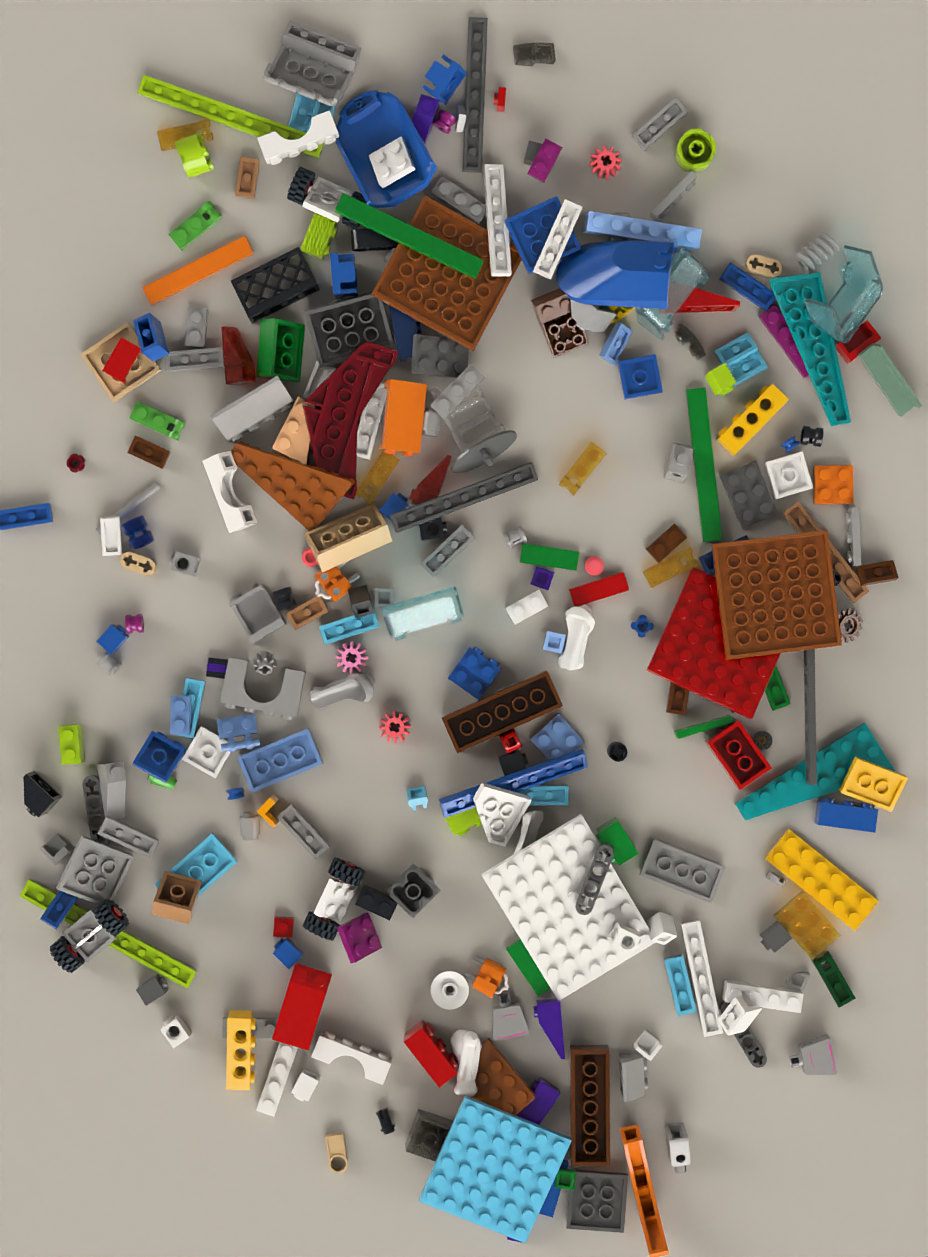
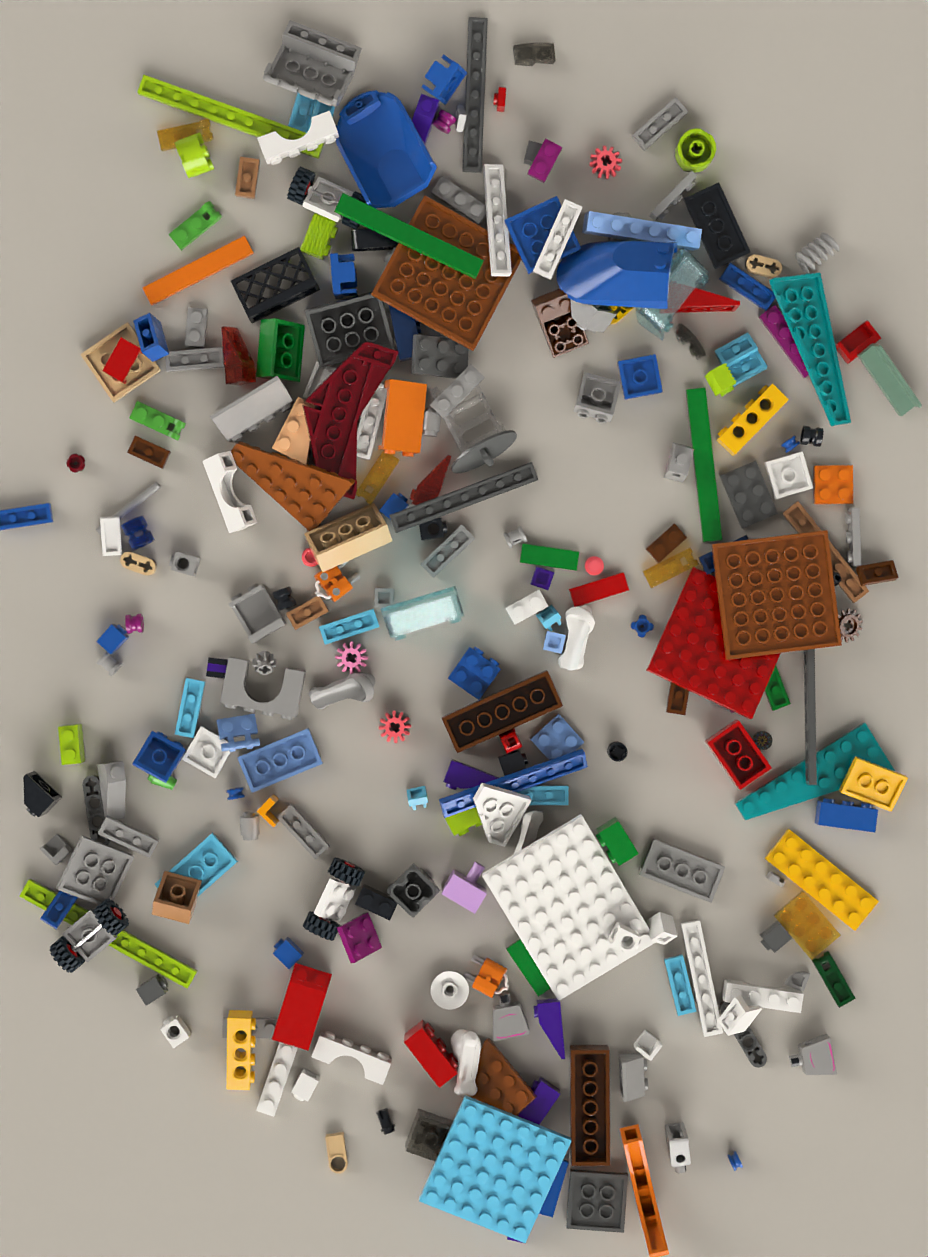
medium blue plate [170,696,191,735] -> none
red plate [273,916,294,938] -> none
black brick [348,585,374,618] -> none
white plate [369,136,415,188] -> none
green tile [555,1167,577,1191] -> none
clear yellow plate [559,442,607,496] -> none
dark grey beam [575,843,615,915] -> none
medium blue plate [599,322,633,365] -> none
green tile [674,715,733,739] -> none
clear light blue windscreen [804,245,883,343] -> none
none -> lavender brick [442,862,487,914]
none -> dark purple slope [443,759,499,790]
none -> medium azure tile [536,605,561,631]
none -> light grey plate [574,372,622,423]
none -> black plate [683,182,751,269]
none -> blue bush [727,1151,743,1171]

